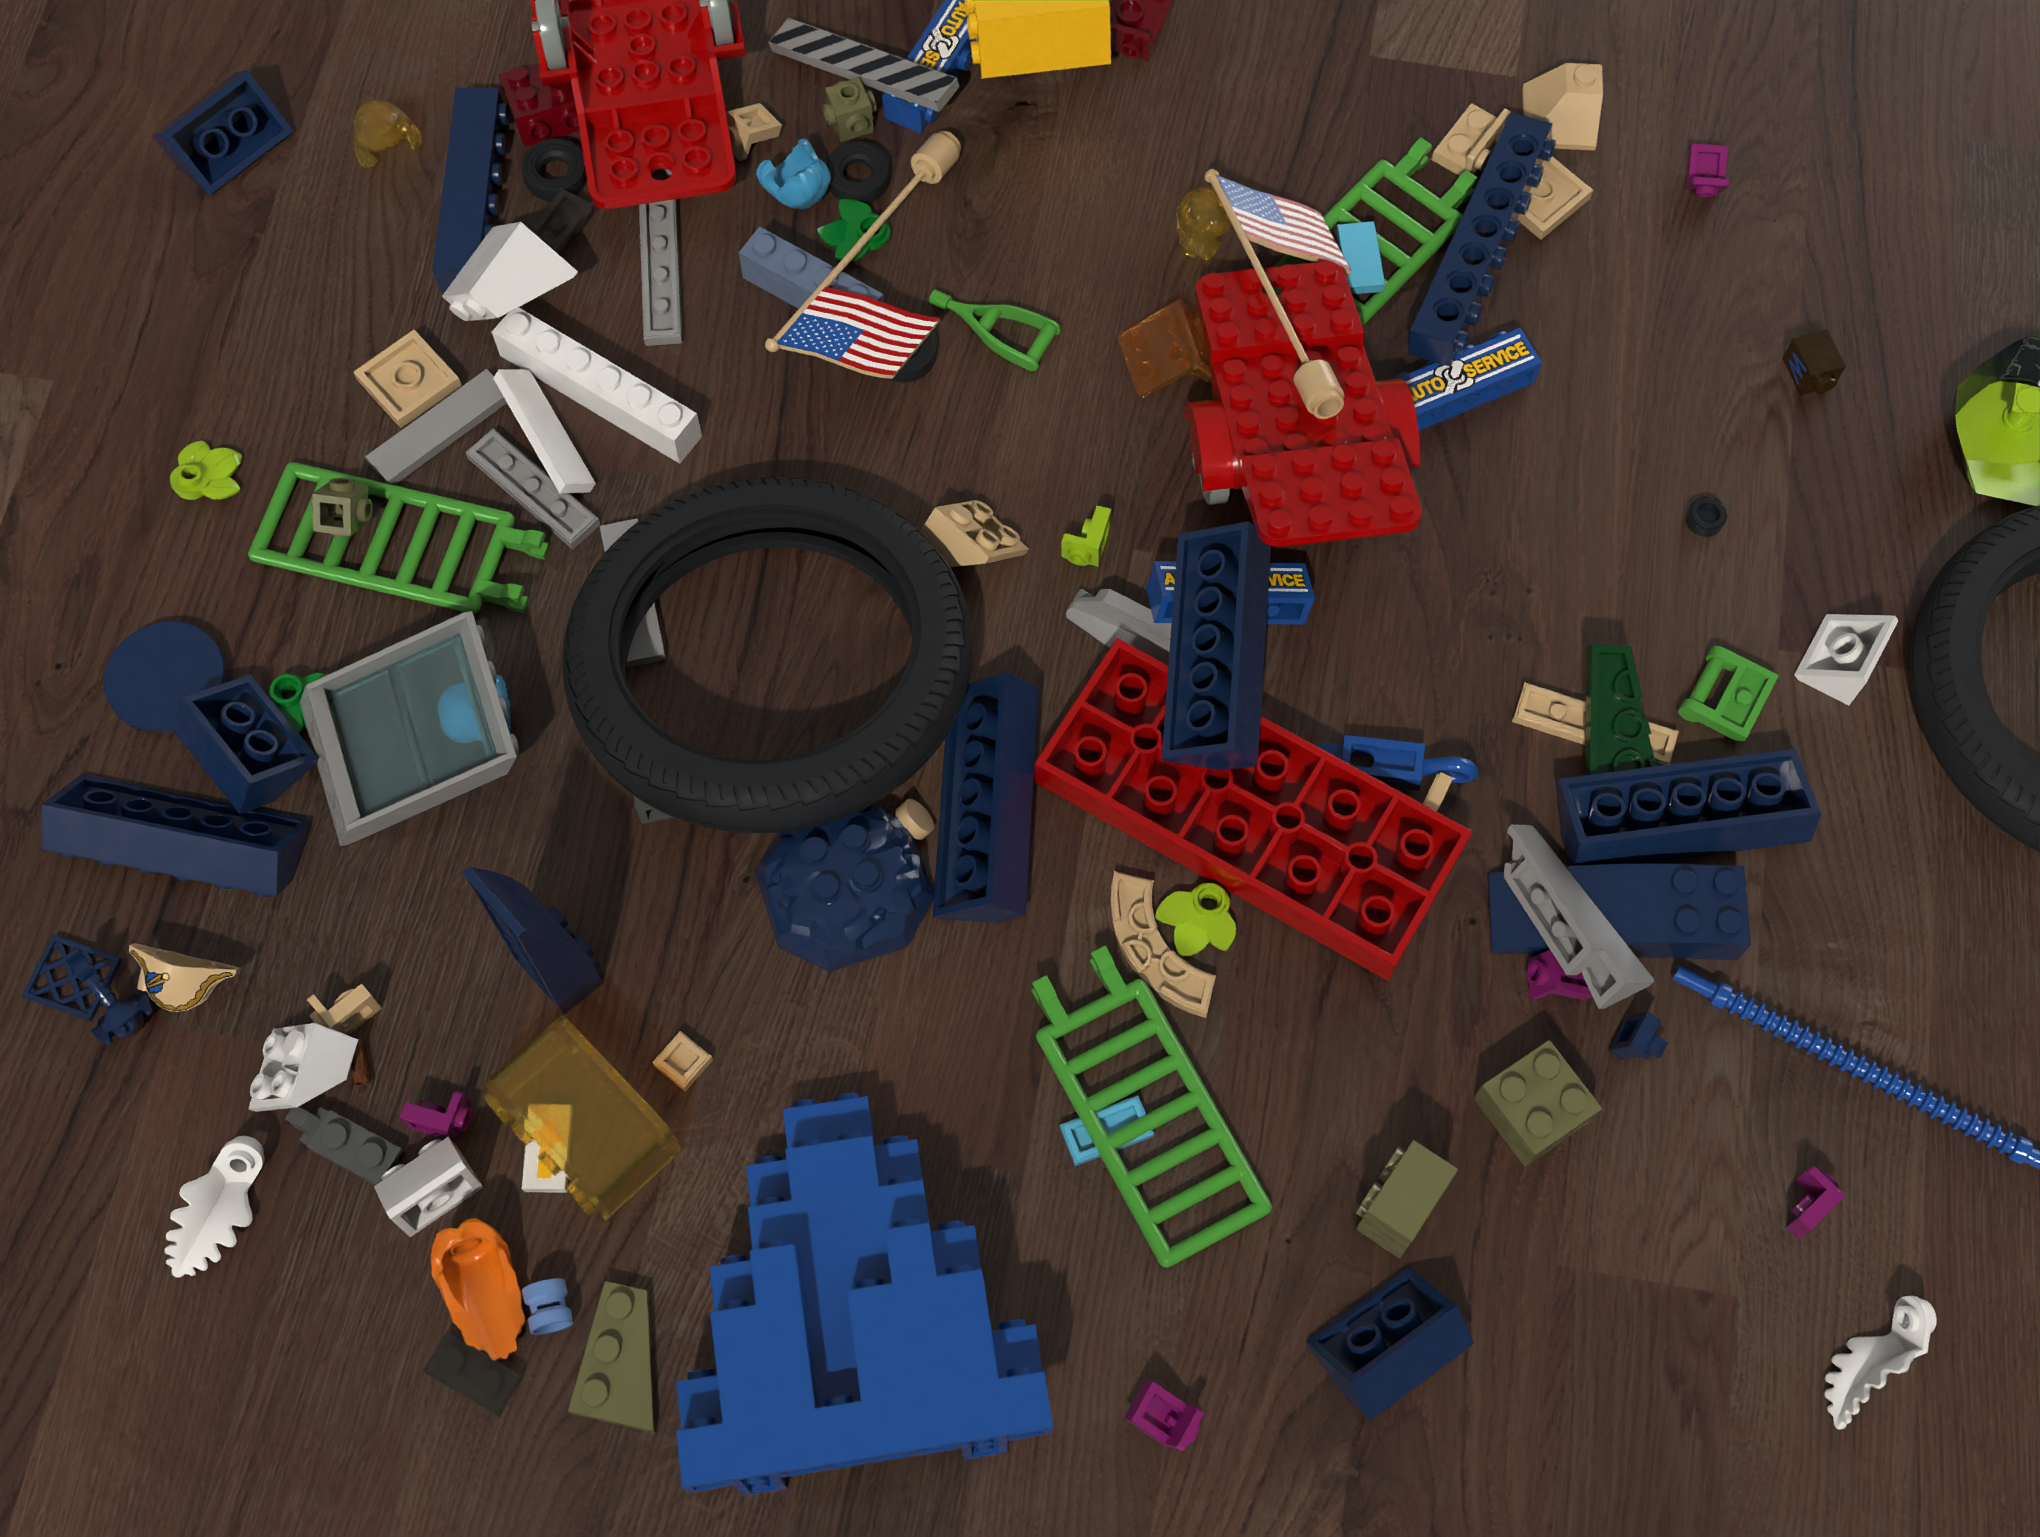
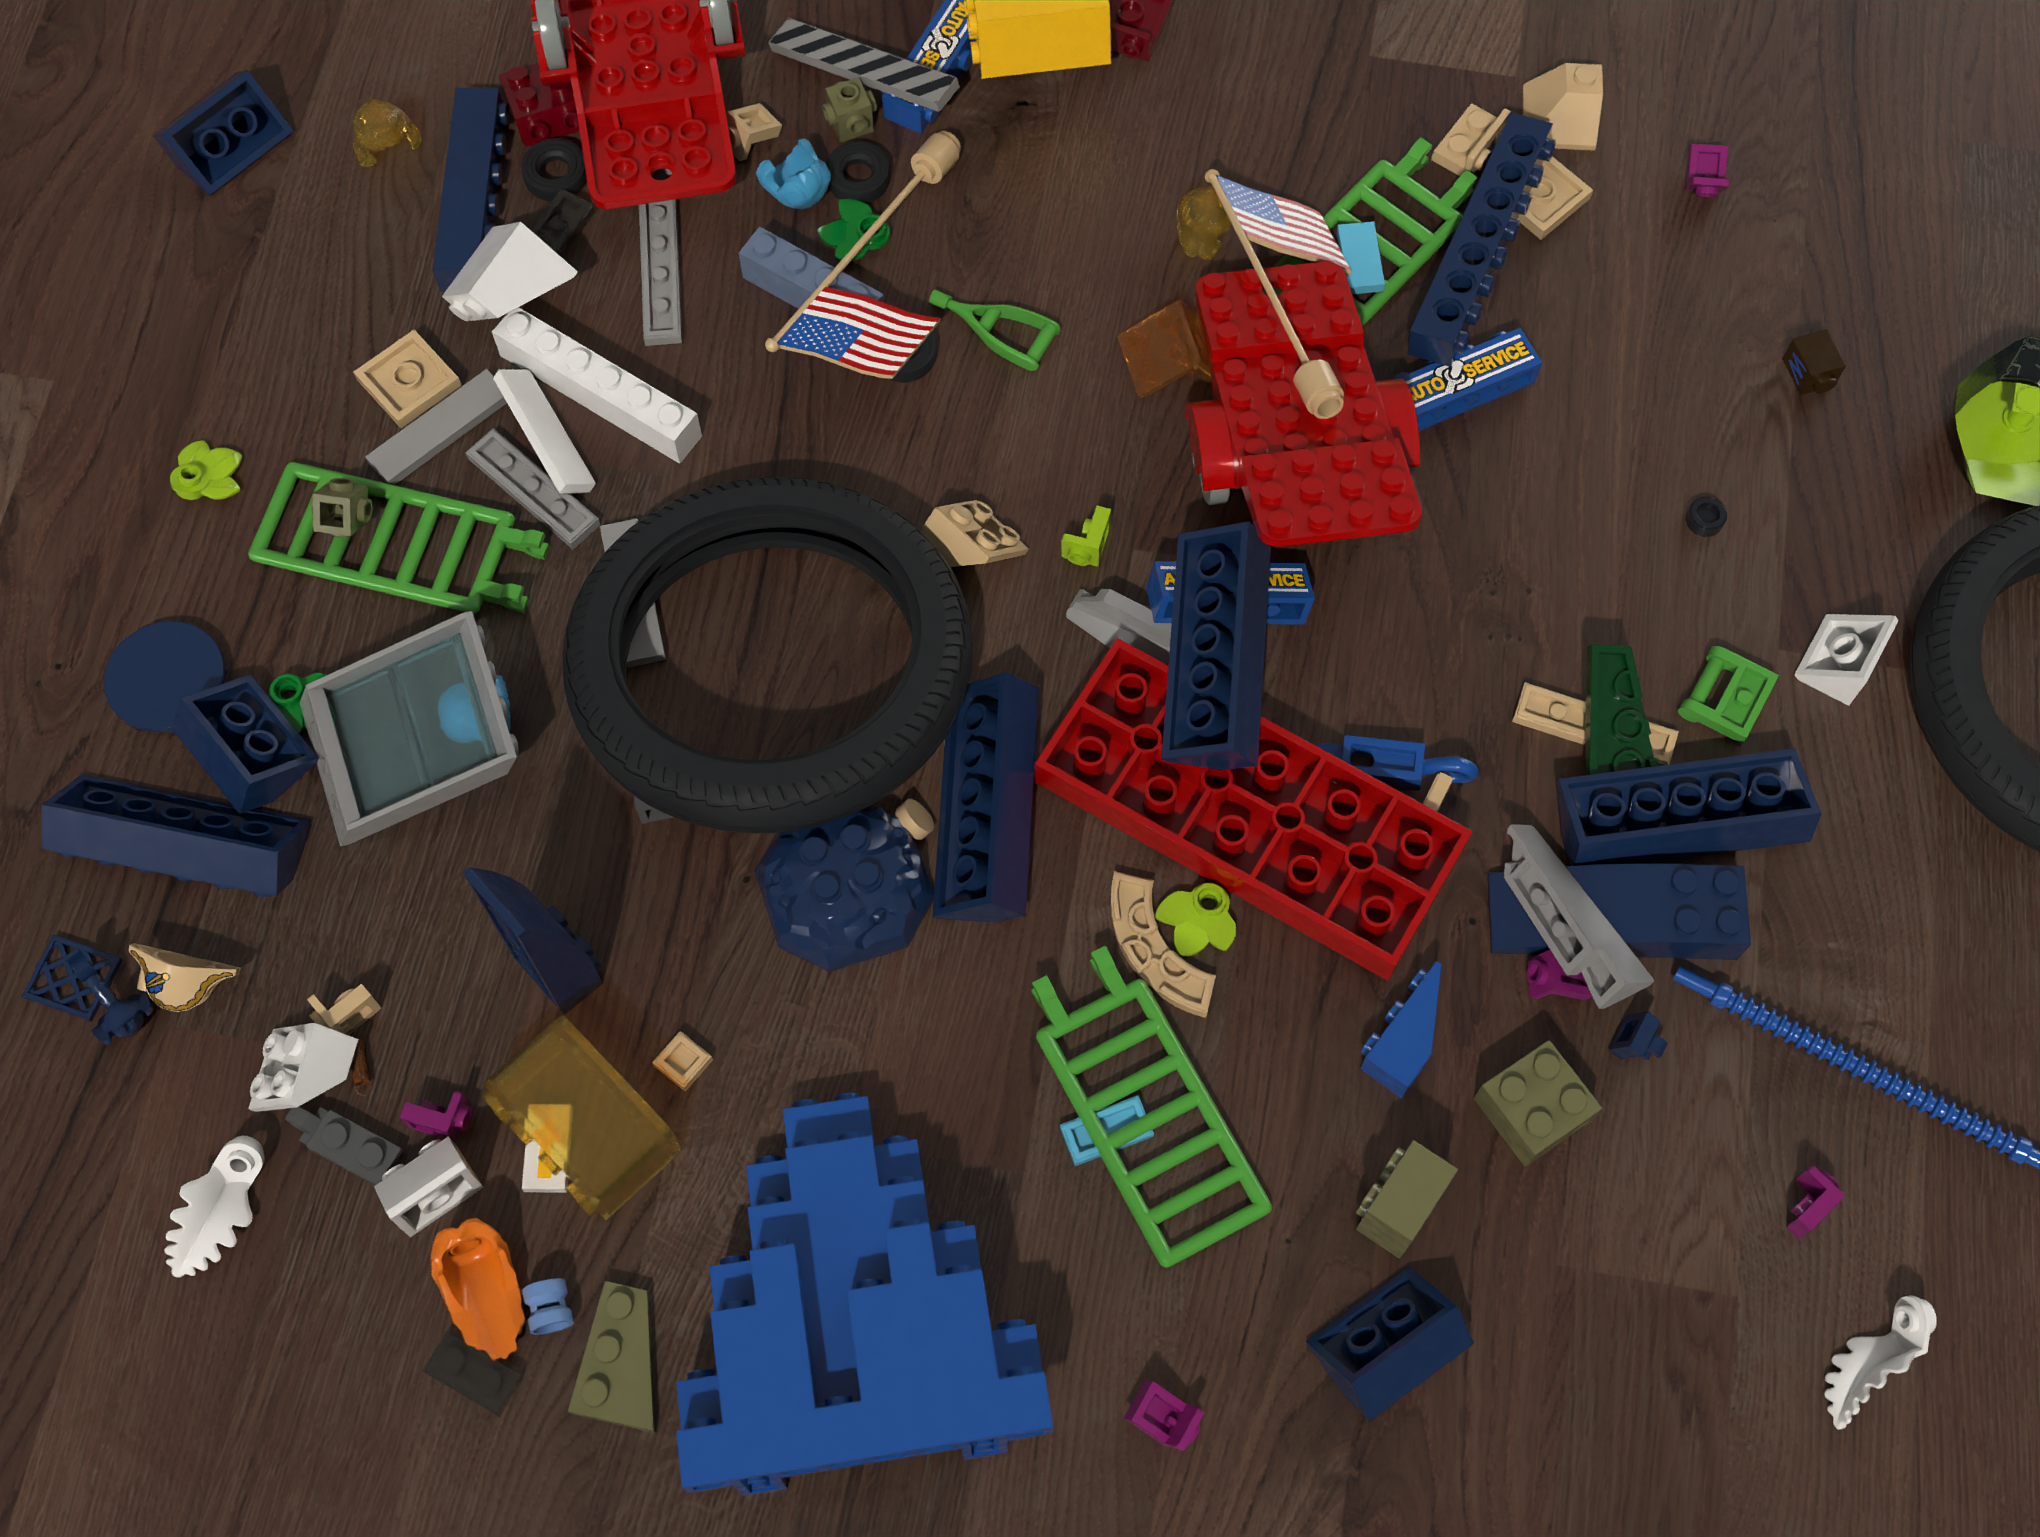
none -> blue slope [1360,961,1442,1098]

